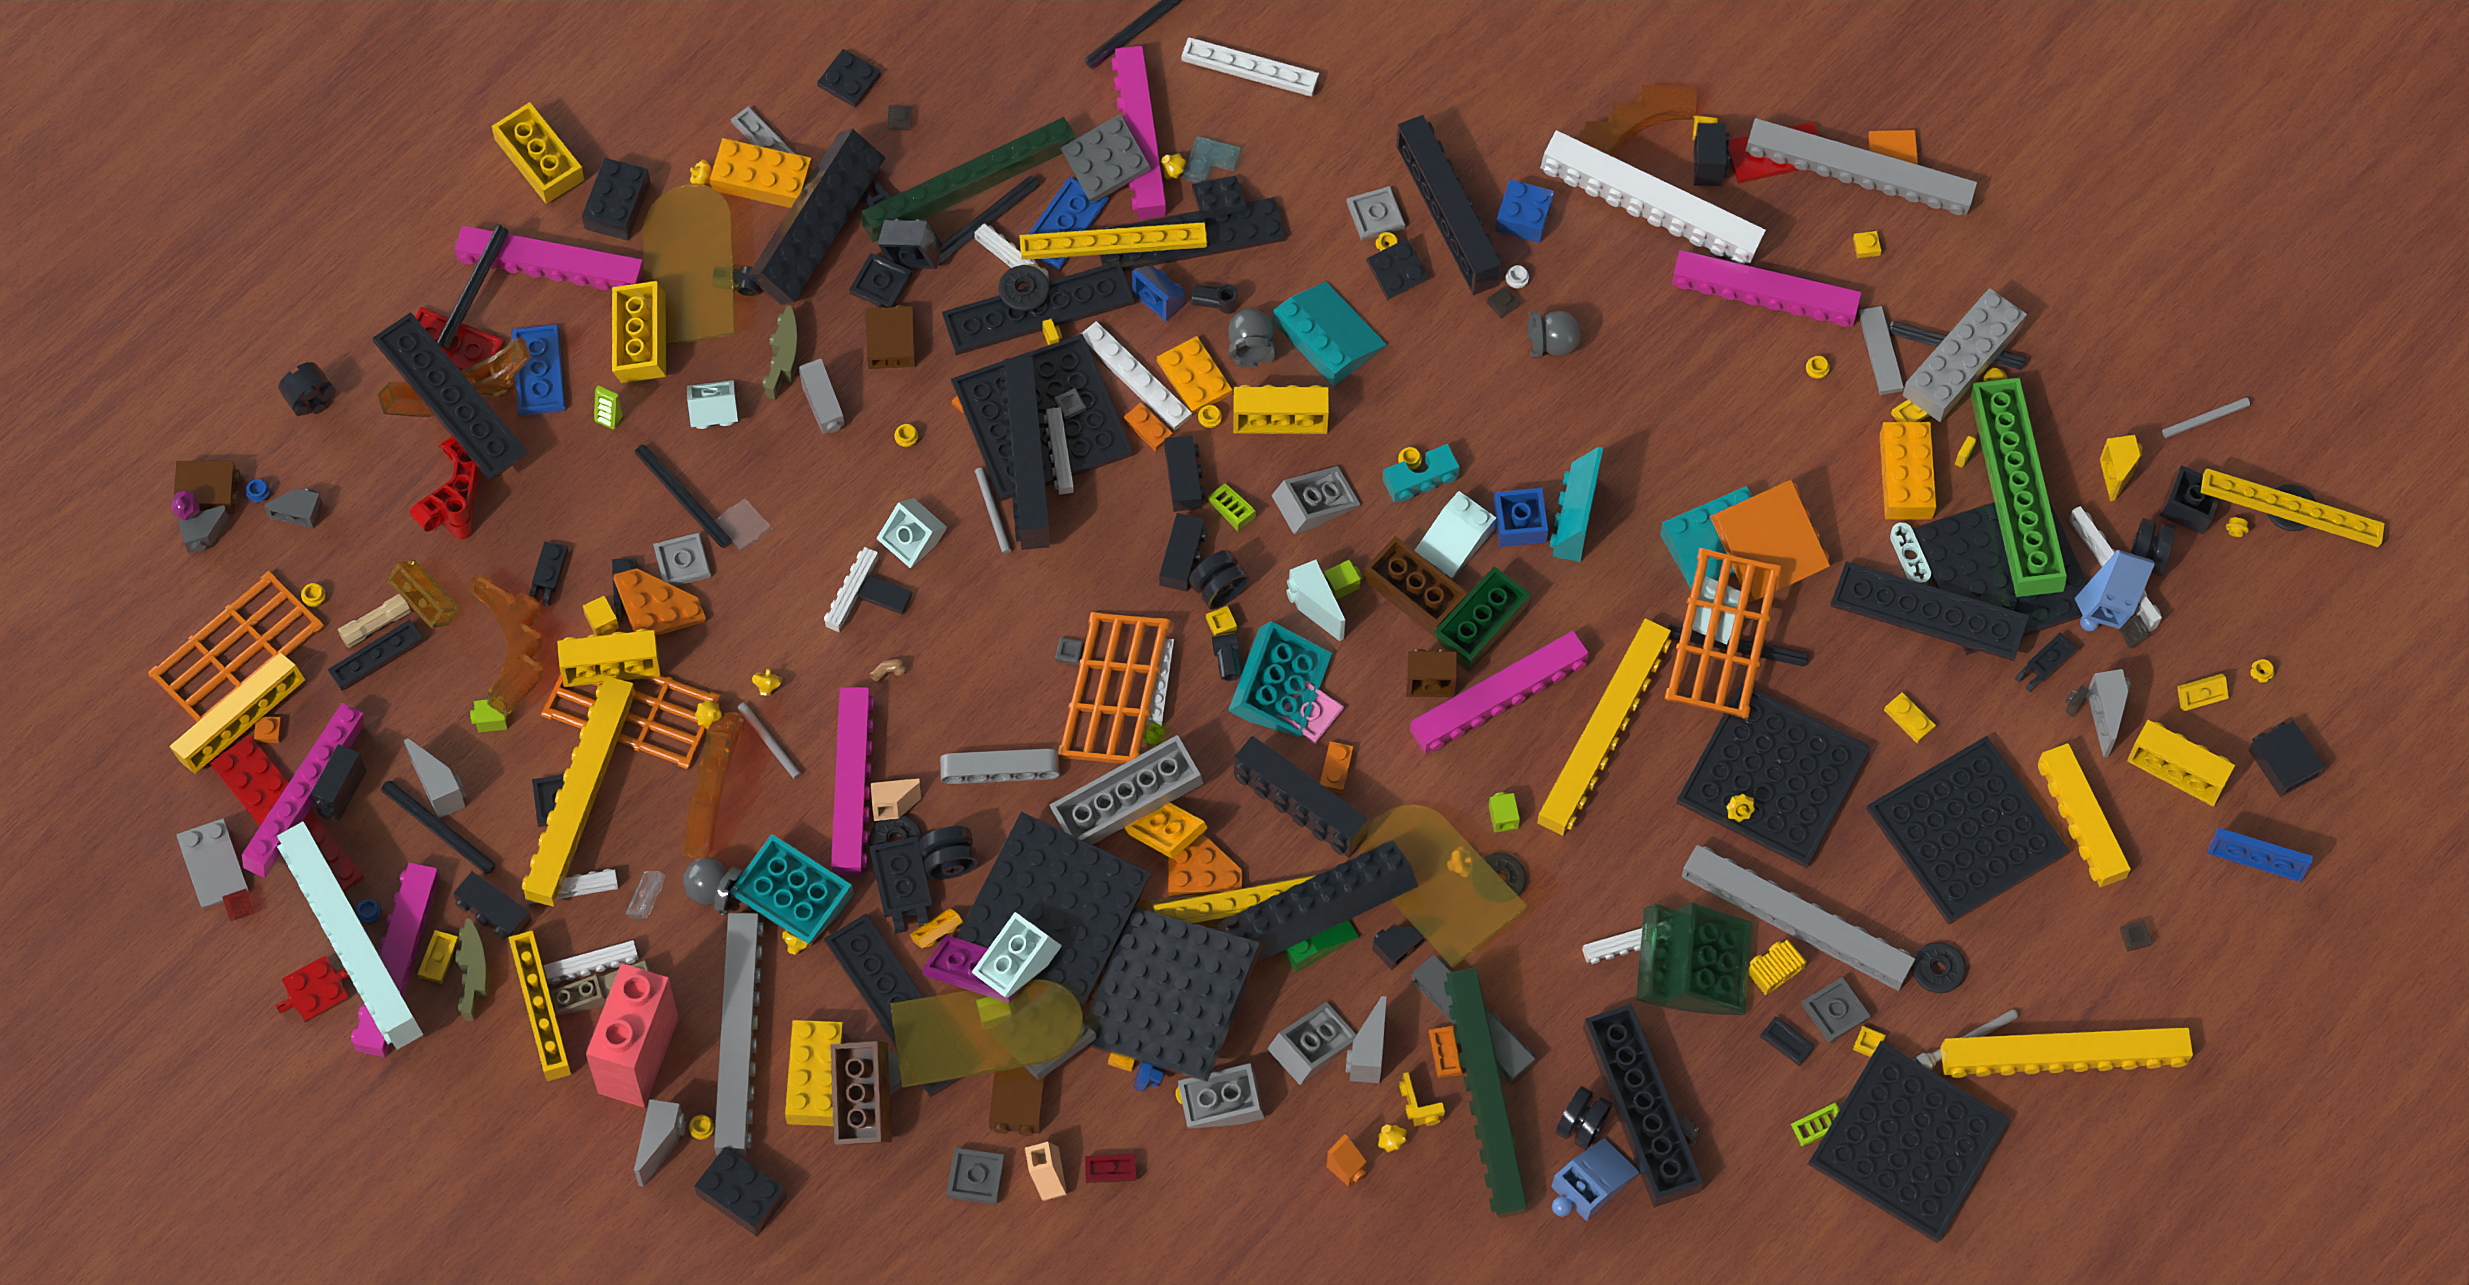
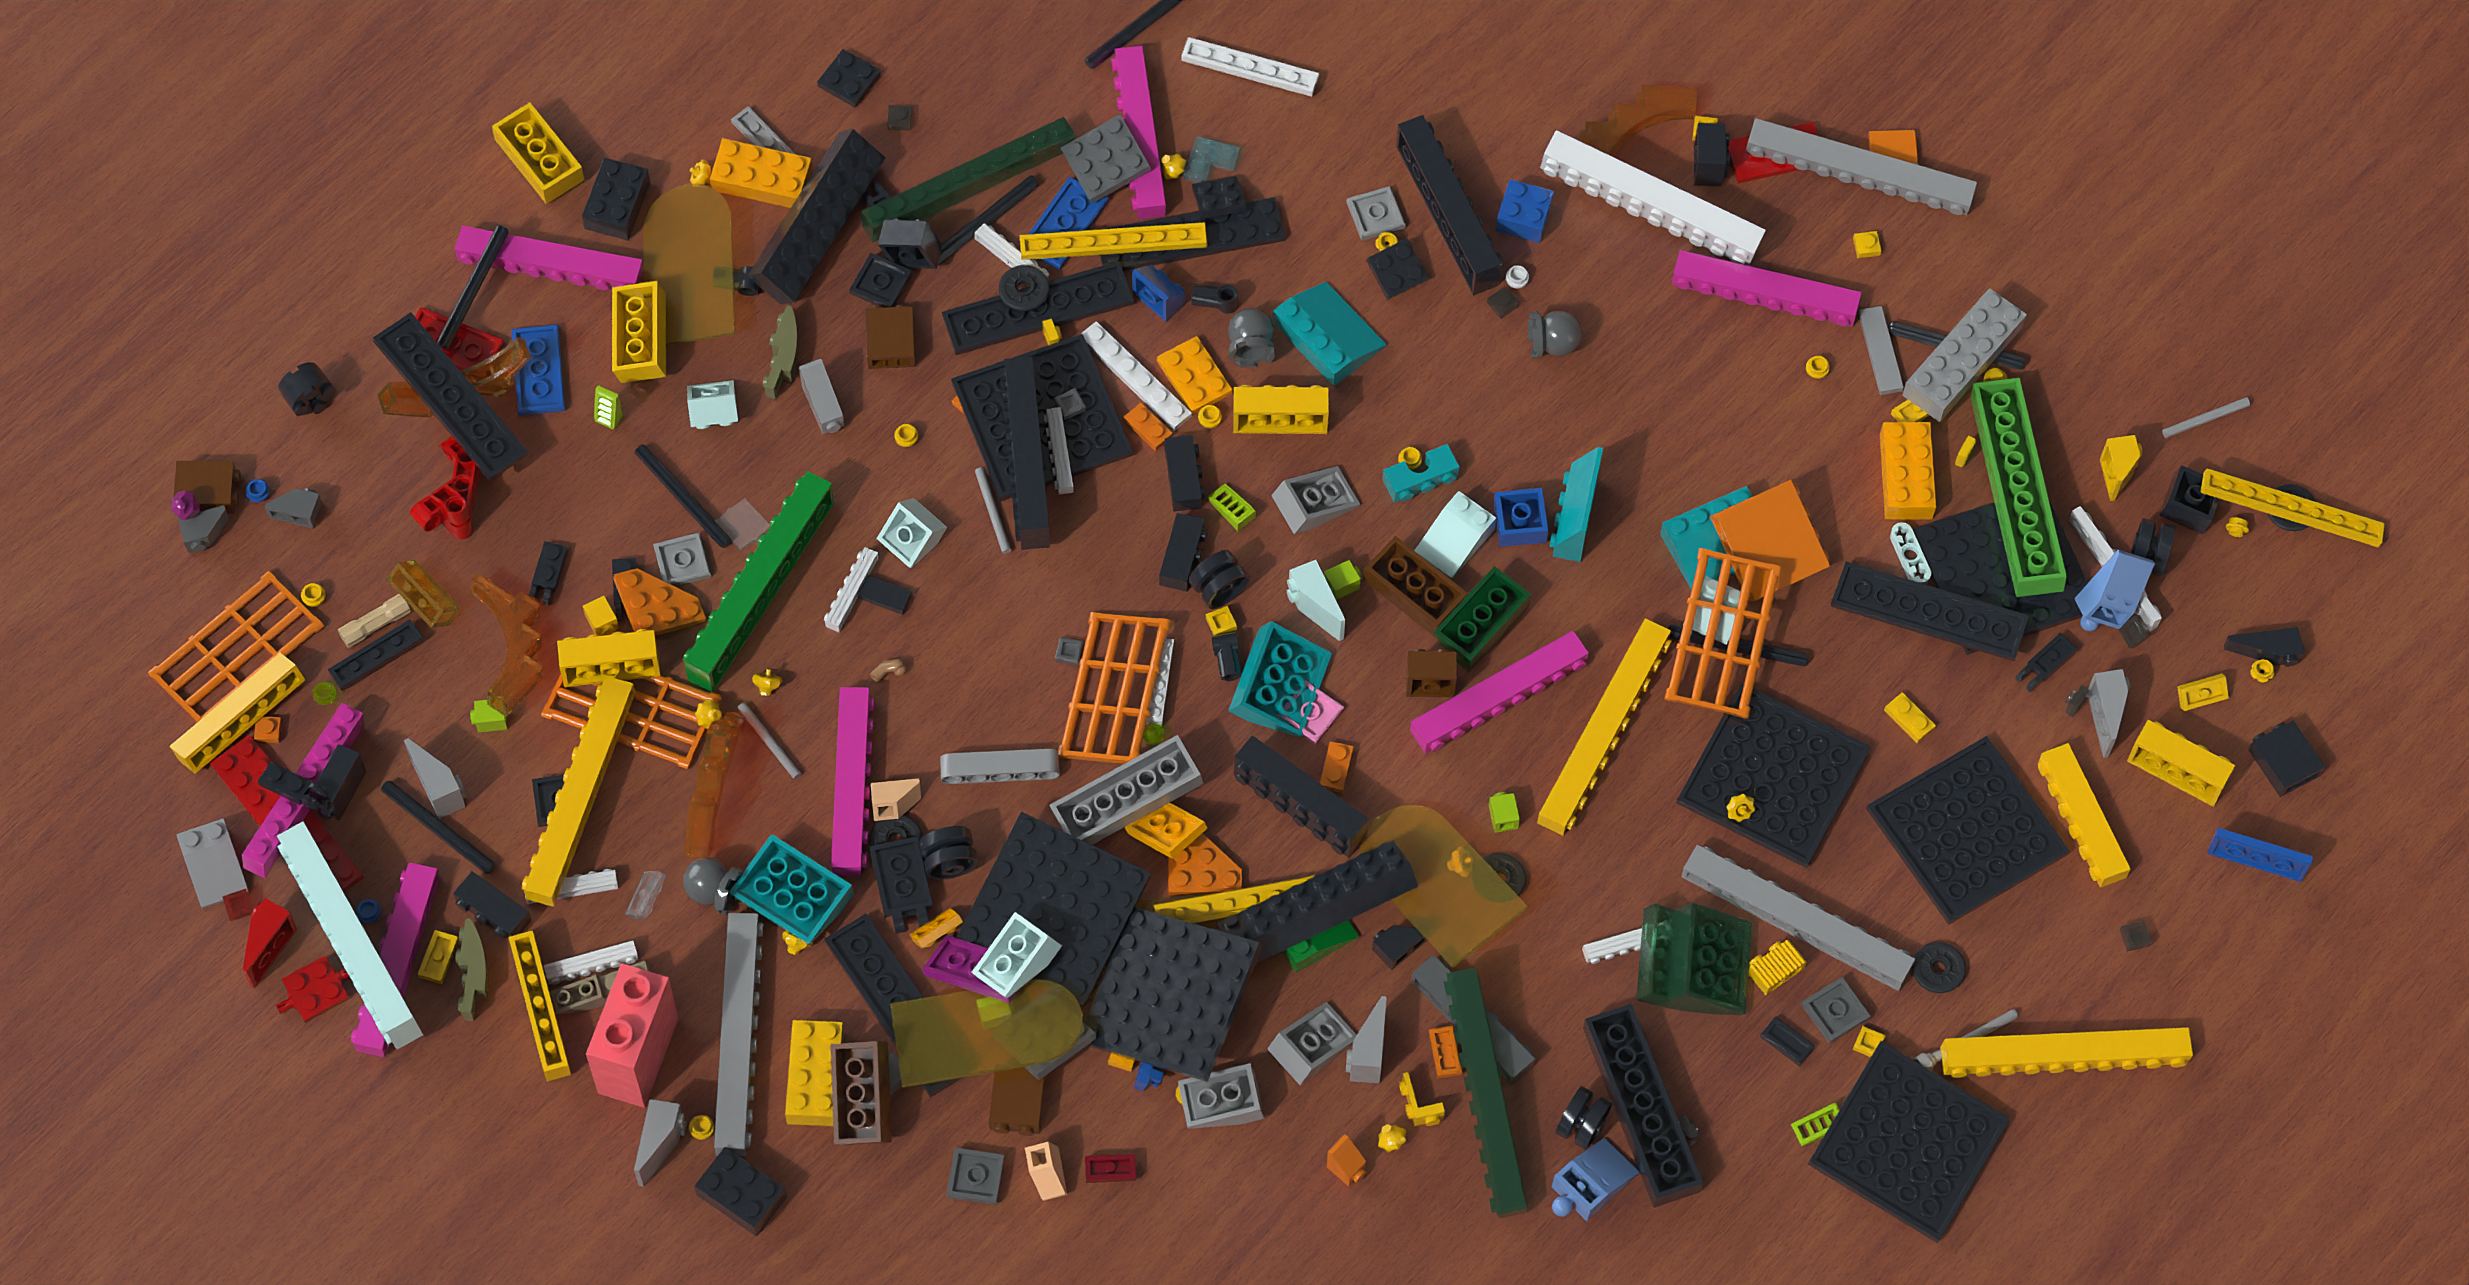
none -> red slope [242,898,297,989]
none -> black hinge [257,762,329,810]
none -> clear neon green plate [312,682,337,705]
none -> green brick [683,471,835,692]
none -> black slope [2224,627,2304,667]

